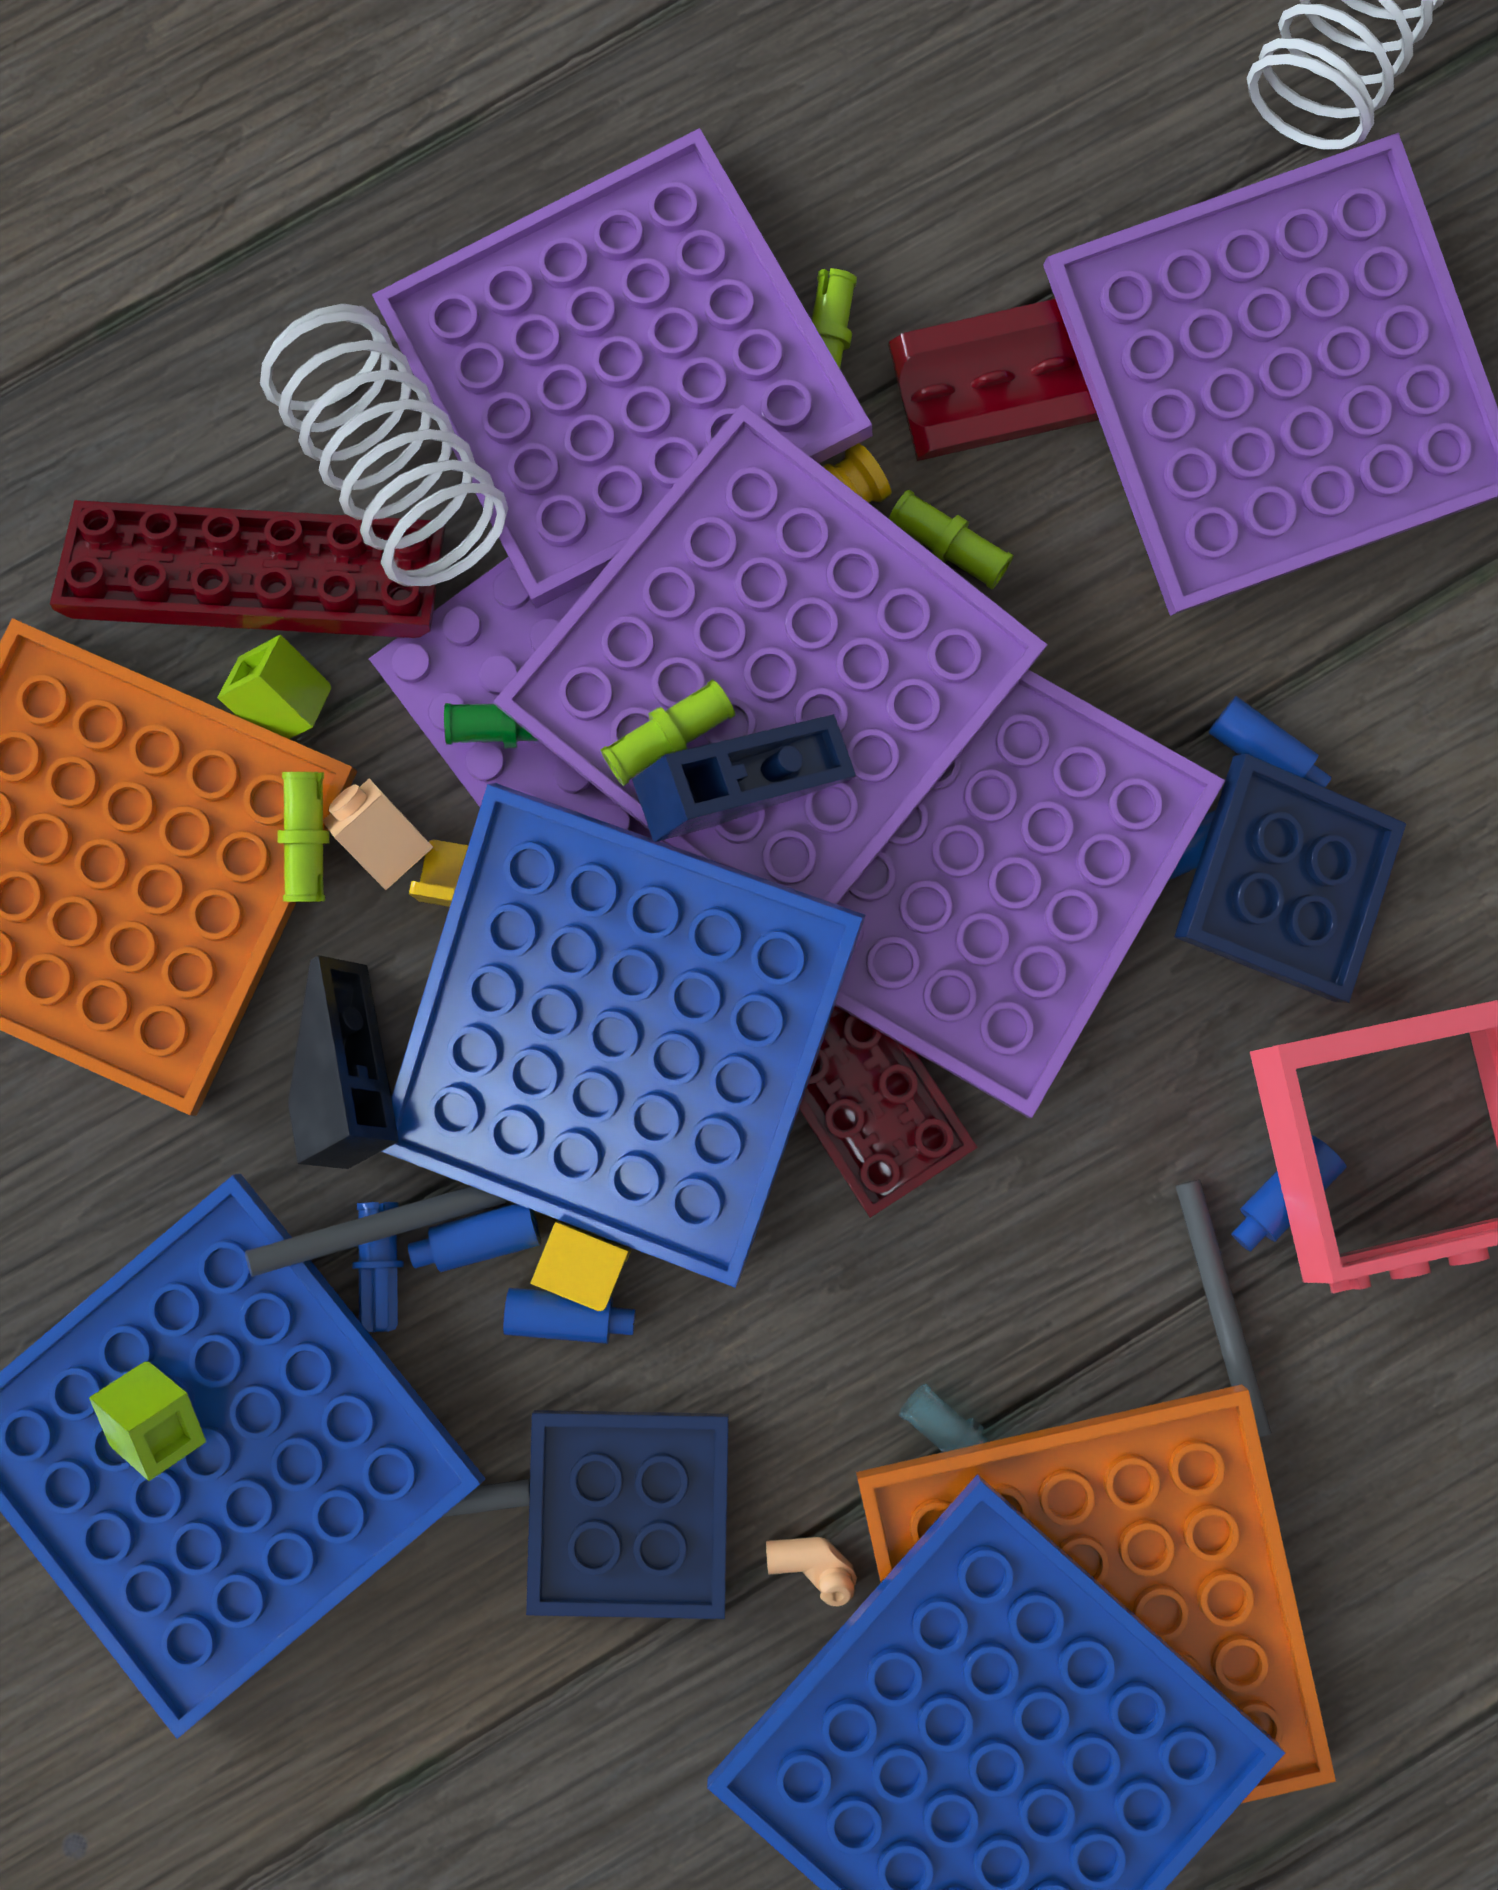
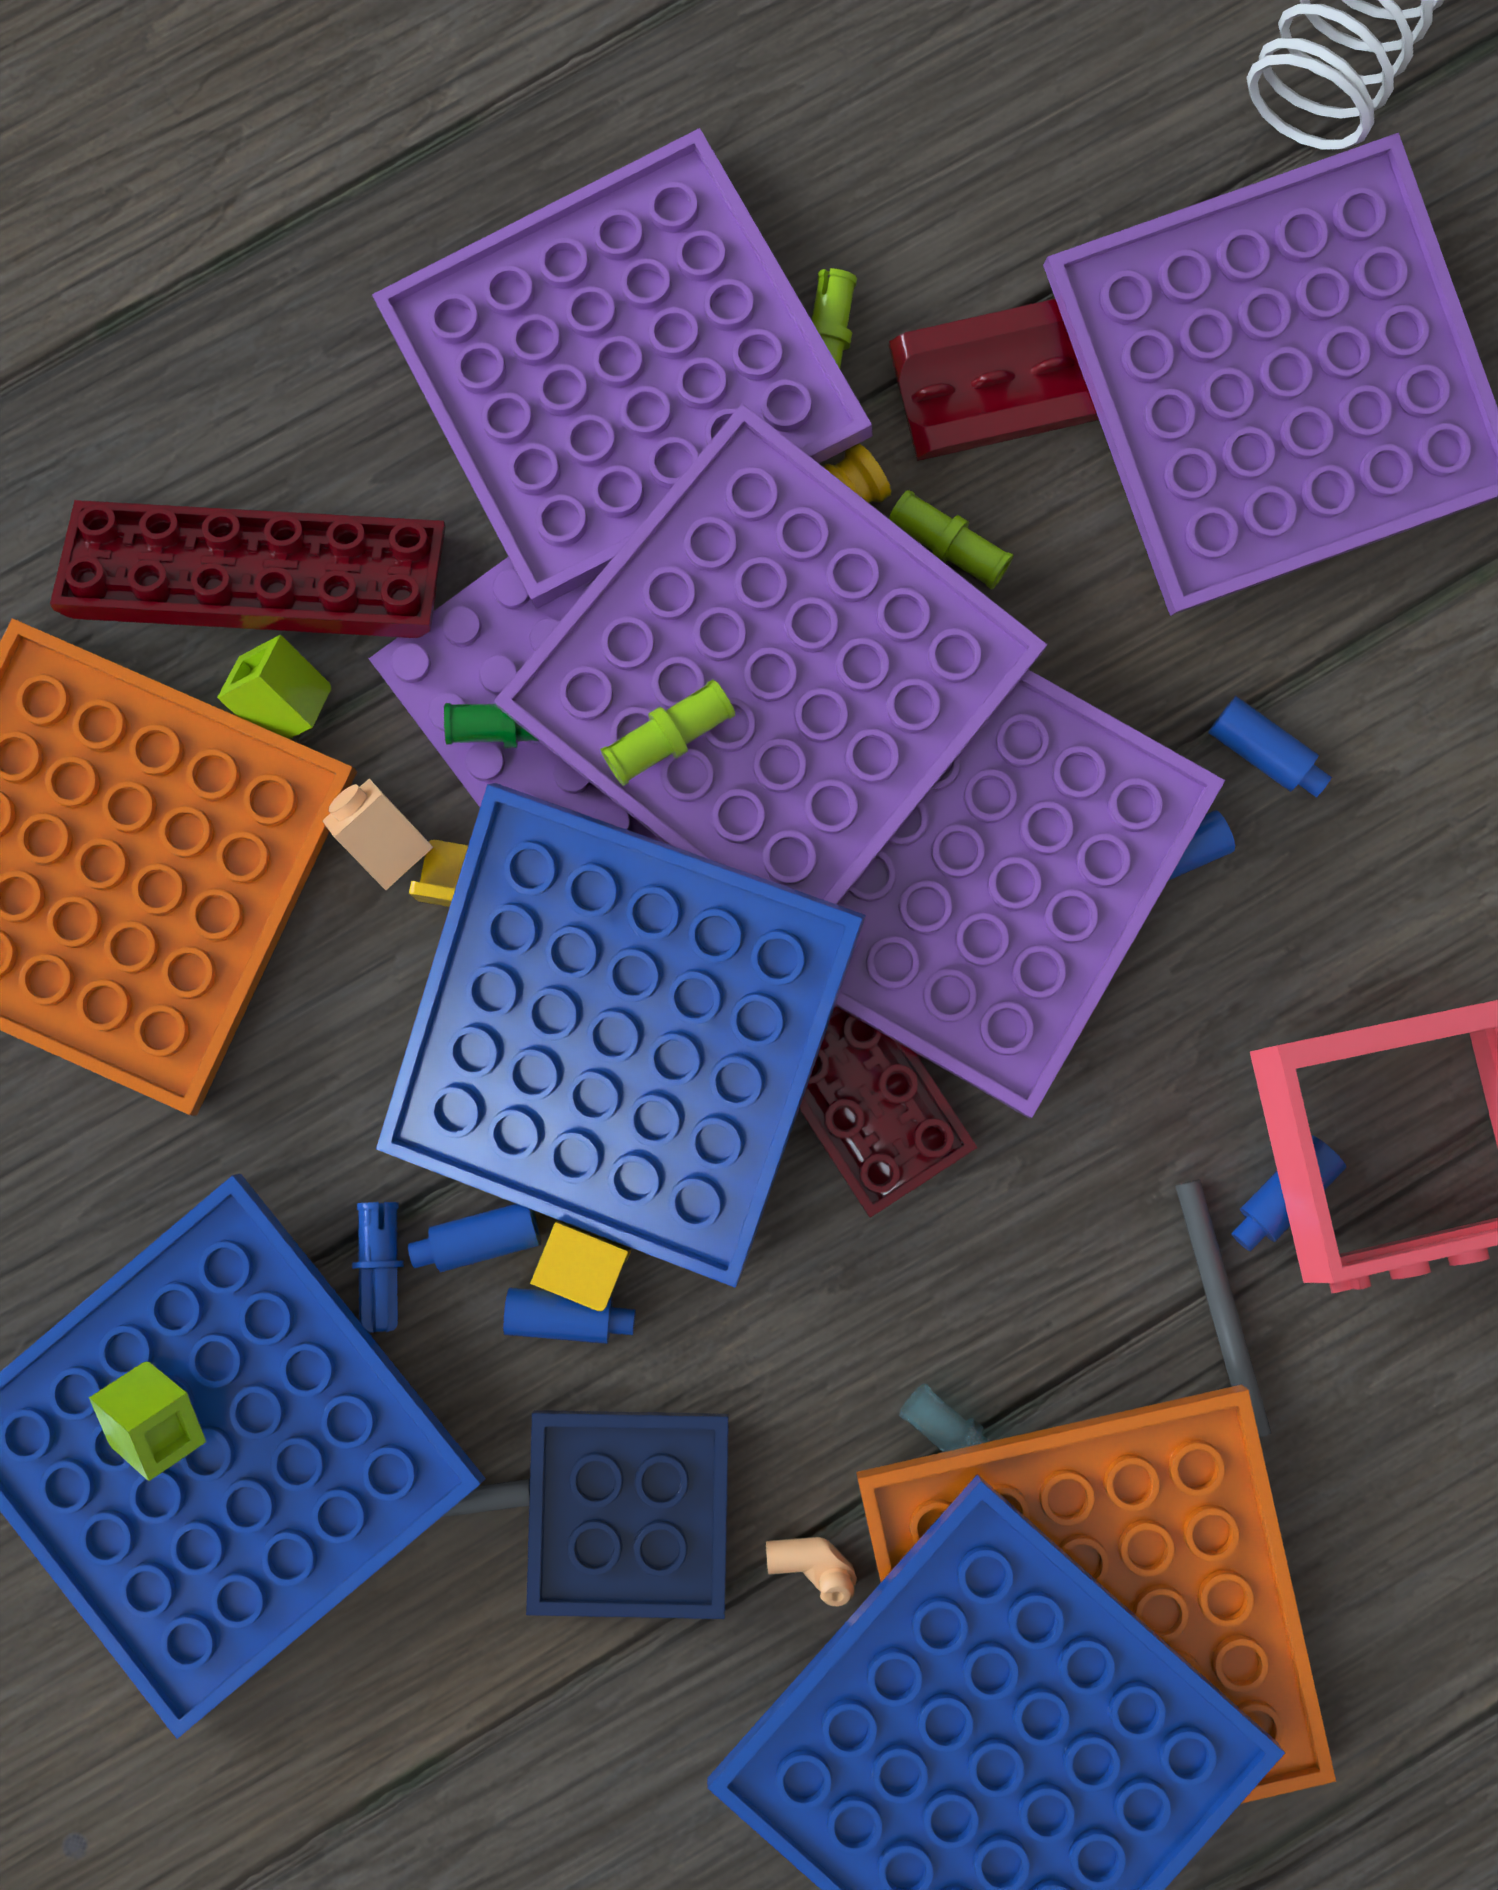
dark grey bar [245,1186,506,1277] -> none
white piece [260,304,508,586] -> none
lime pin [278,772,330,902] -> none
black slope [288,955,399,1169] -> none
dark blue slope [632,714,856,842] -> none
dark blue plate [1174,754,1406,1003] -> none

